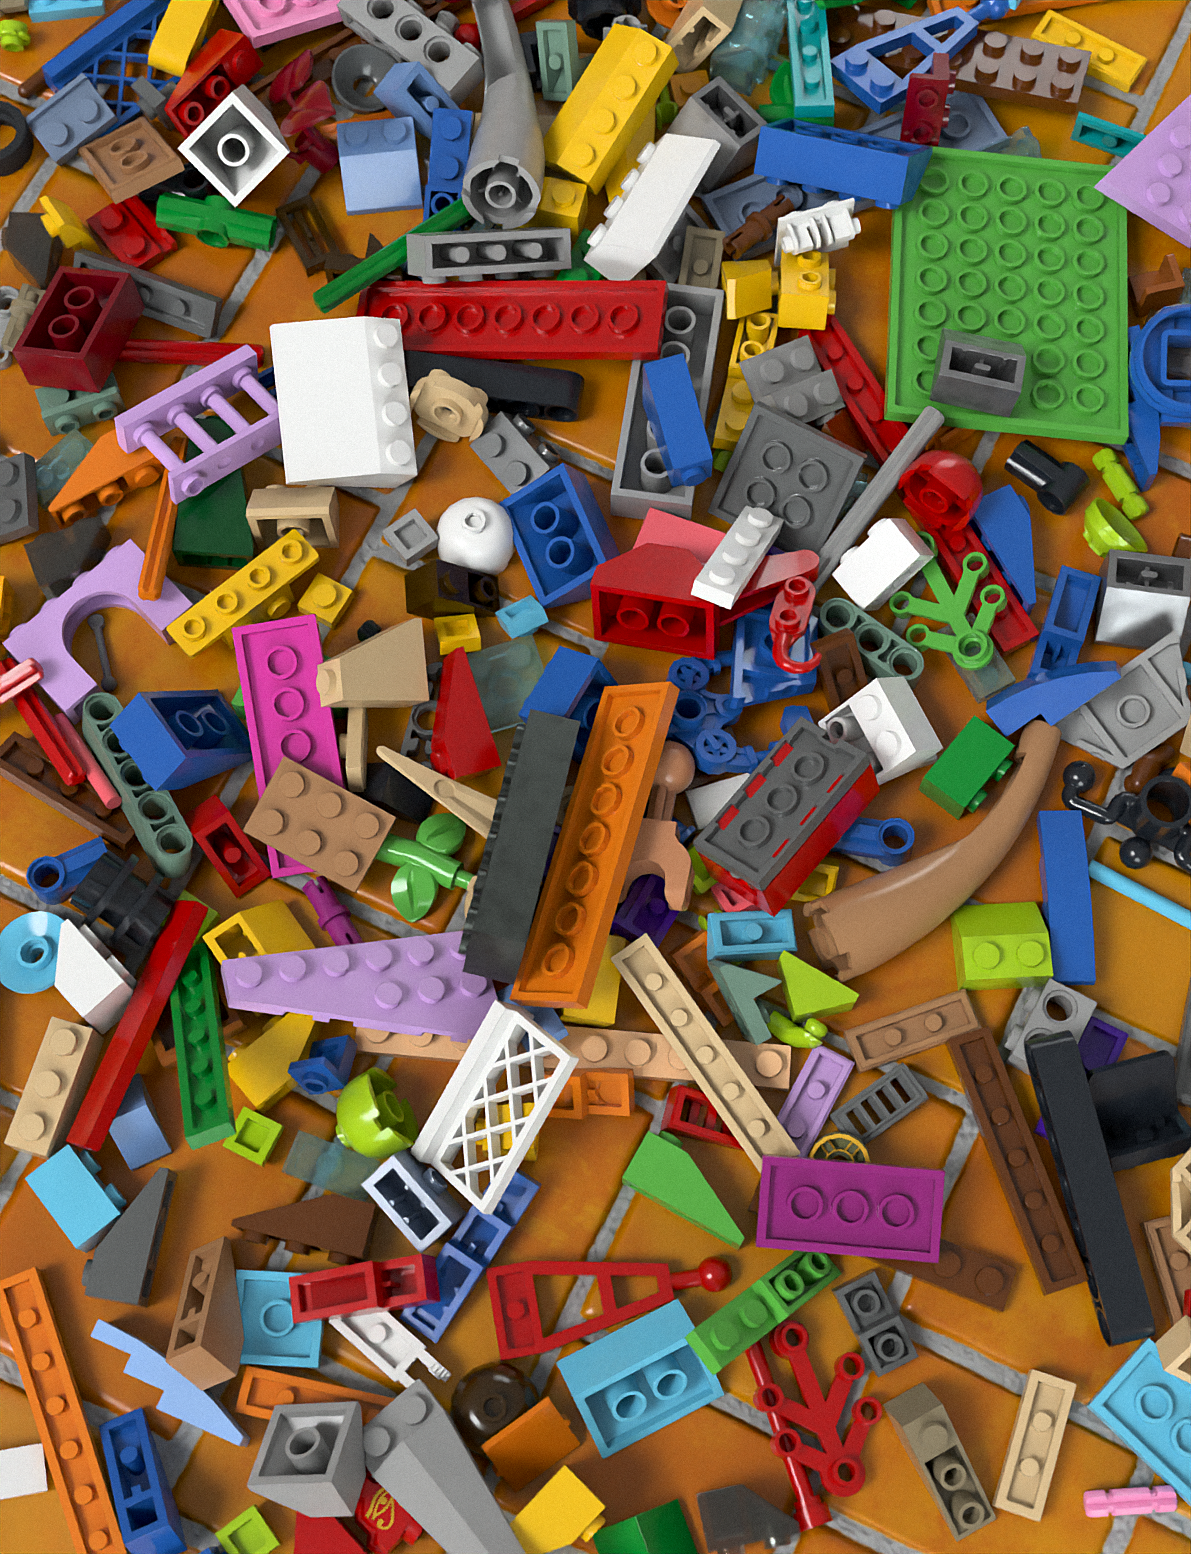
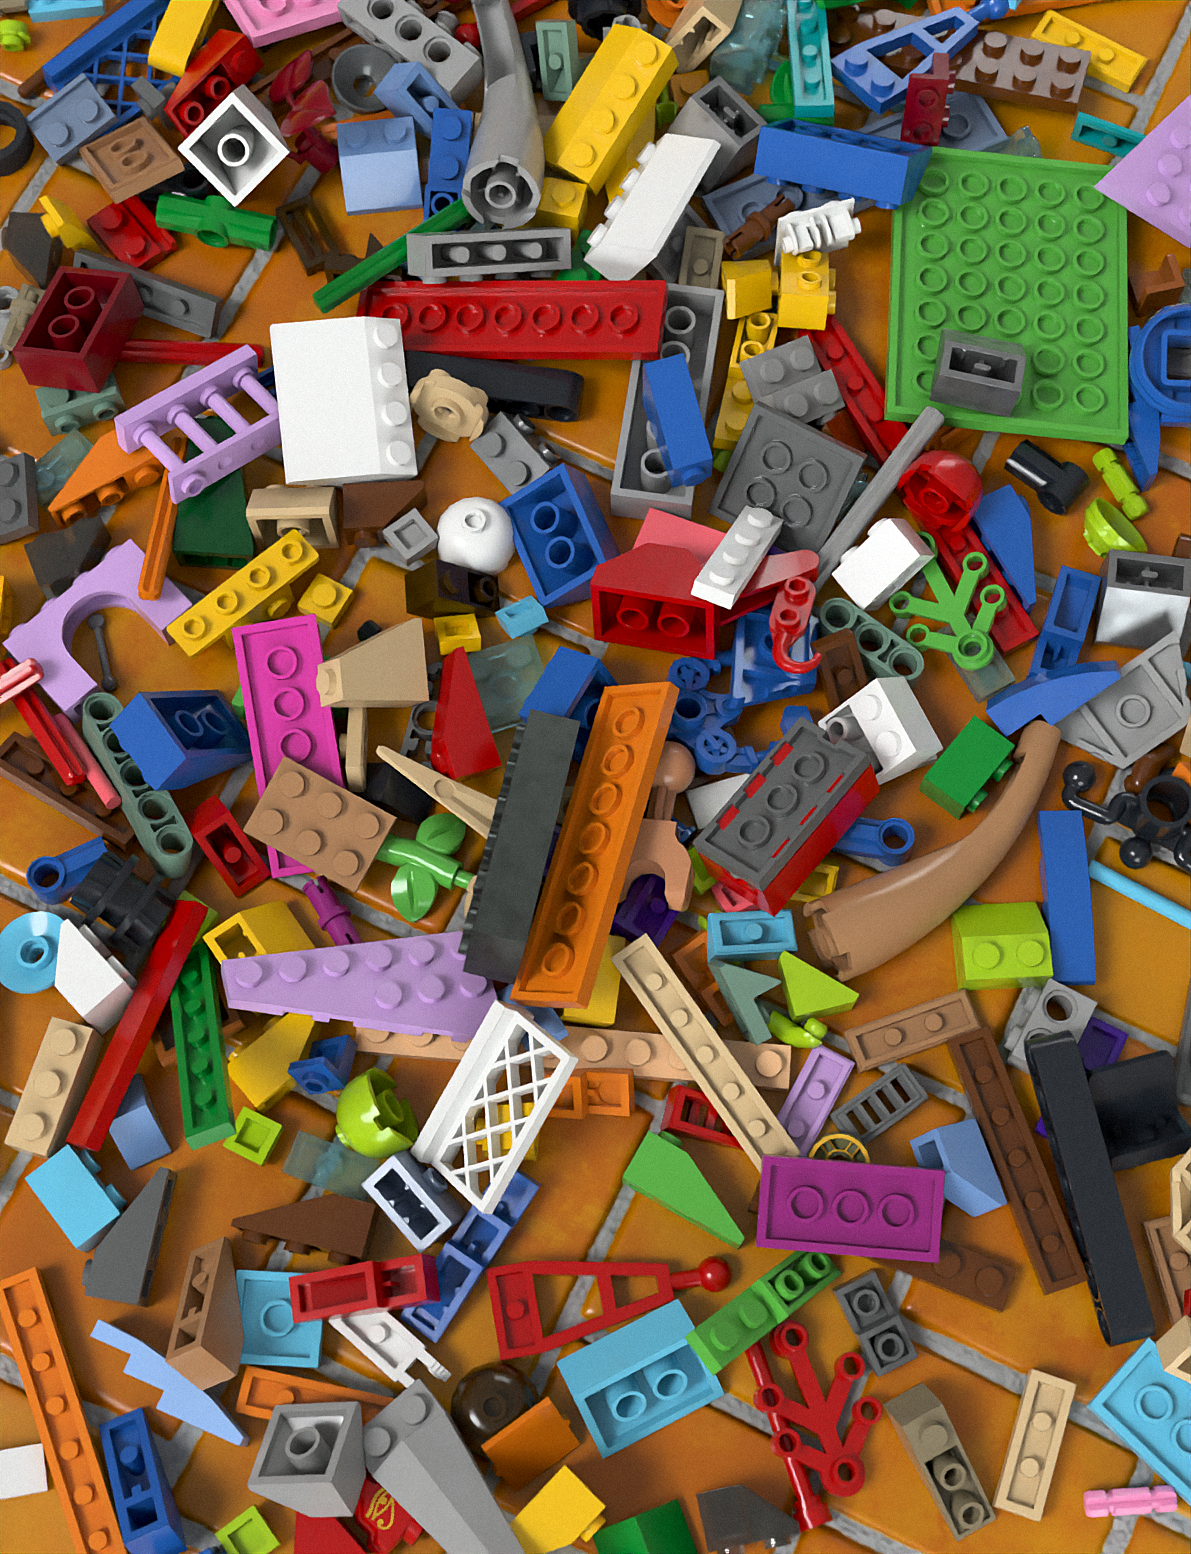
none -> reddish brown slope [343,480,427,548]
none -> medium blue slope [910,1118,1008,1217]

